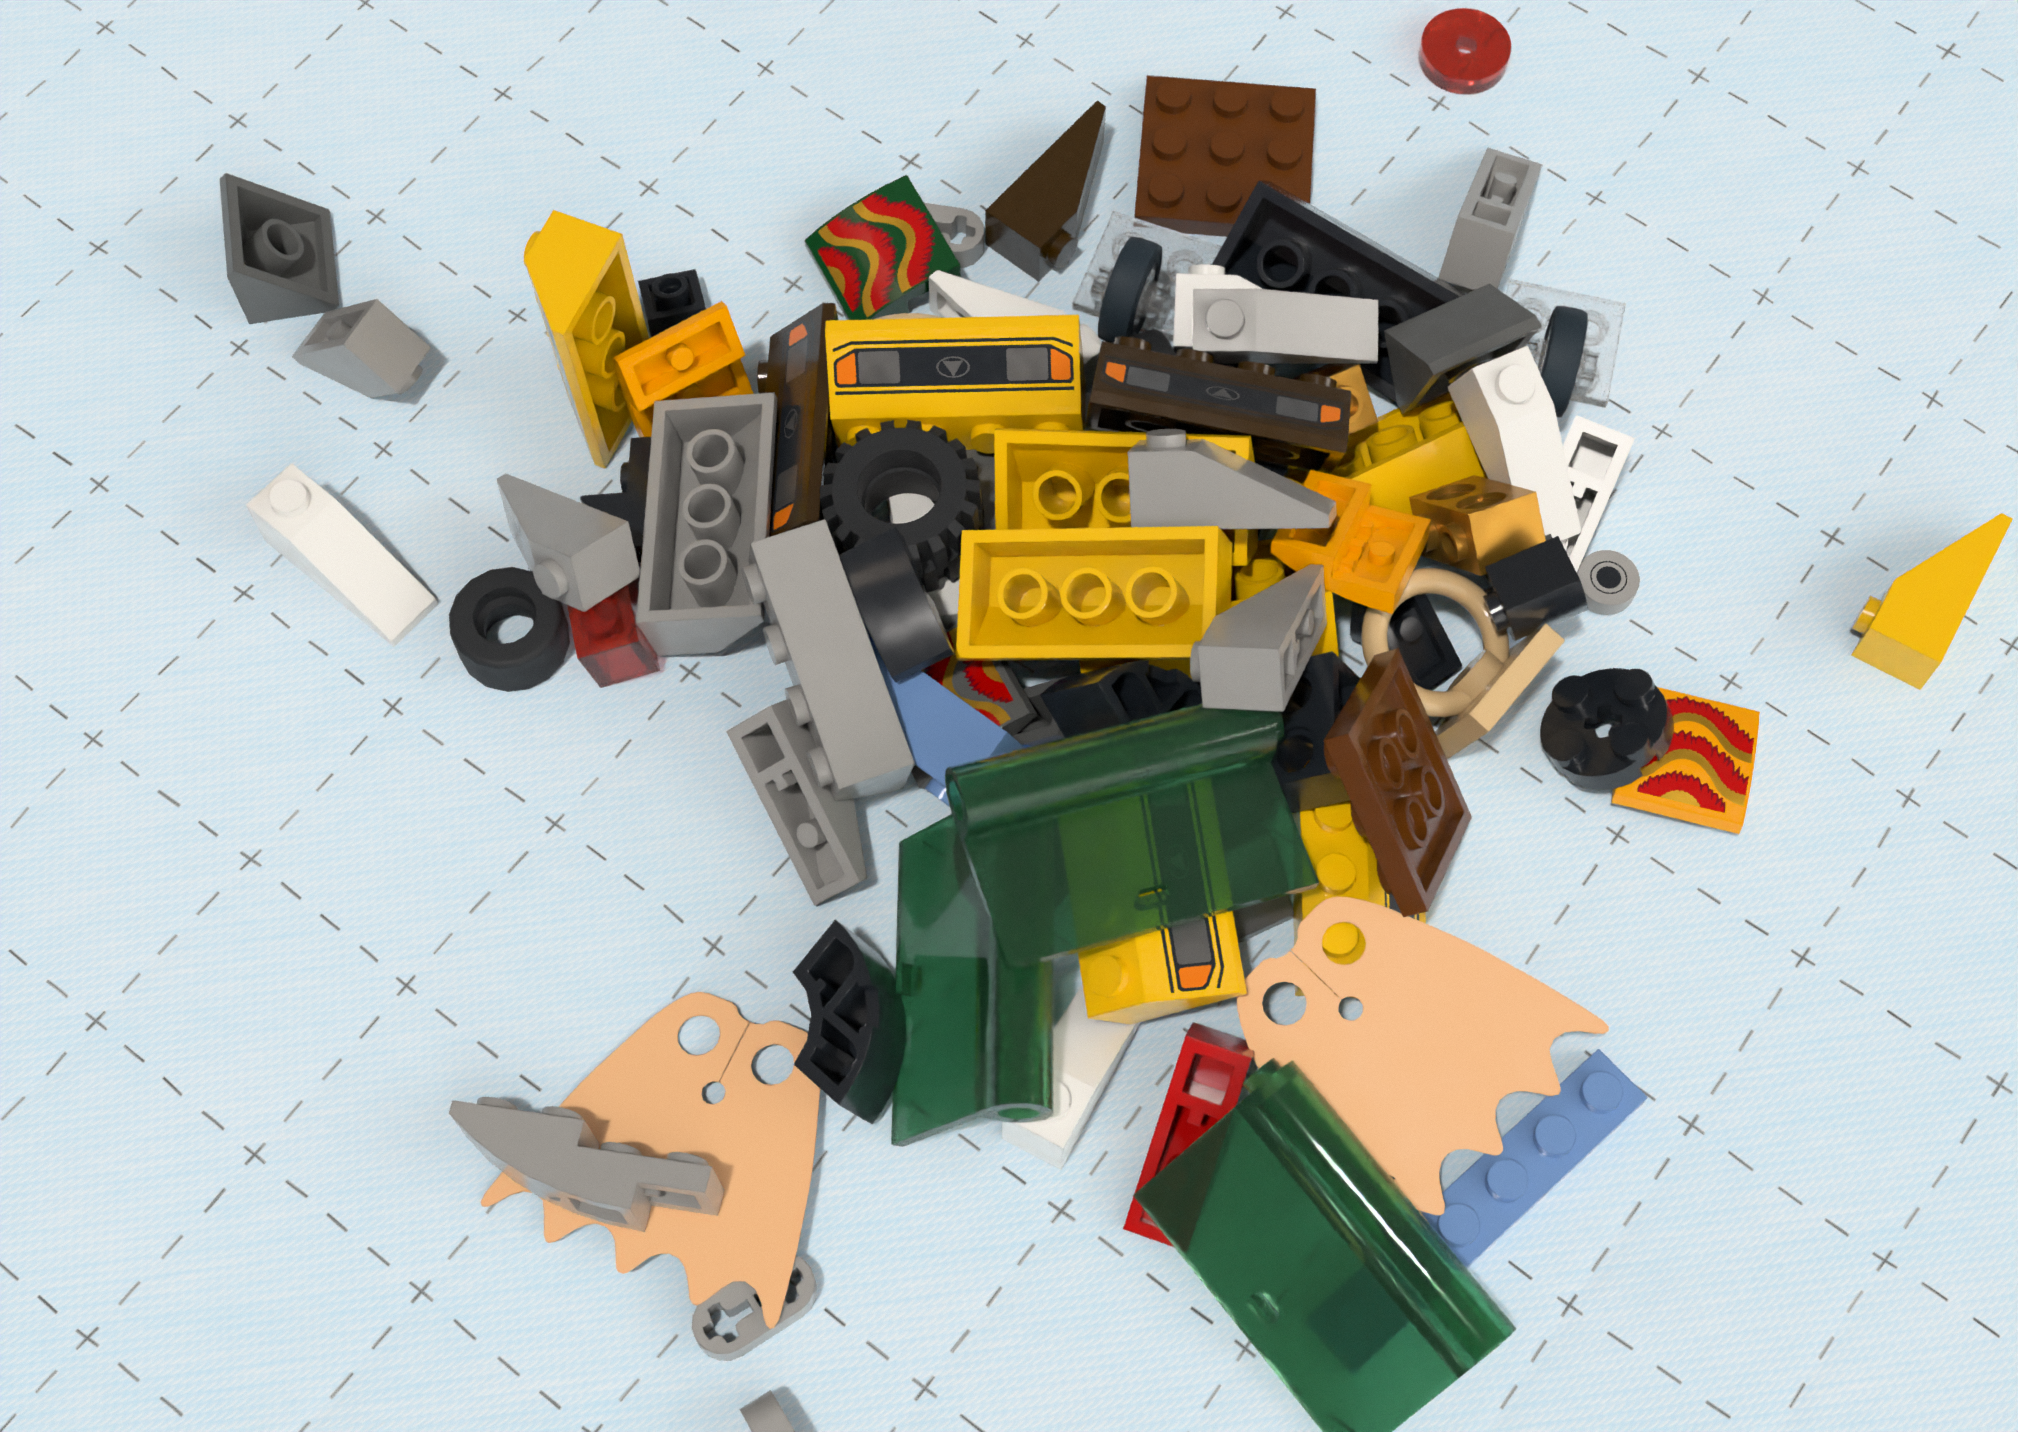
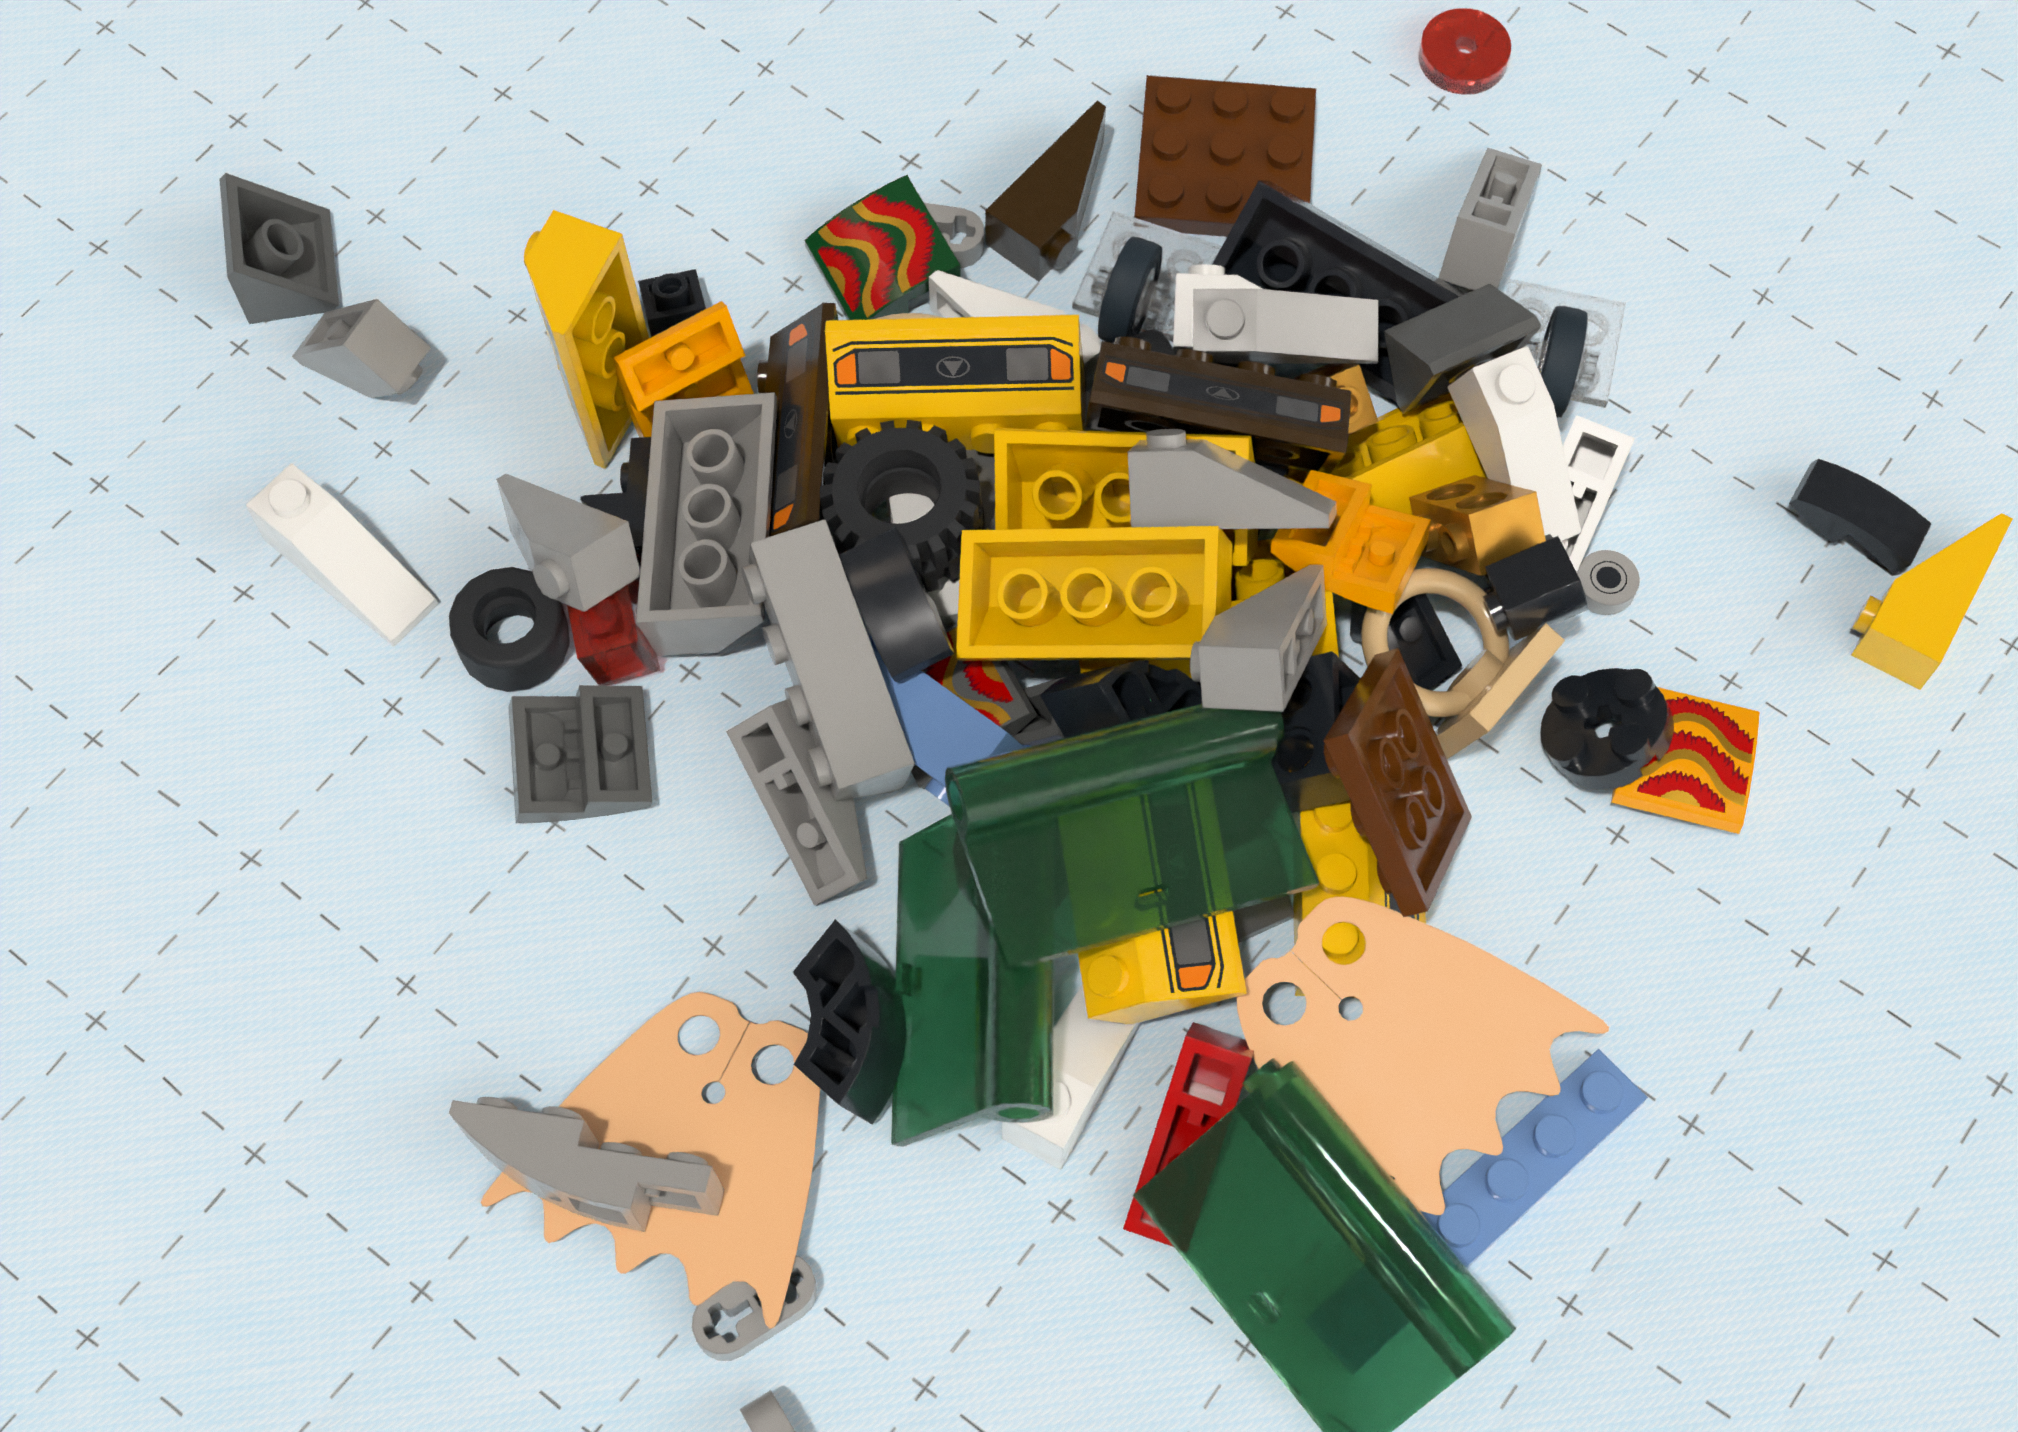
none -> dark grey slope [508,685,652,823]
none -> black slope [1789,459,1932,574]

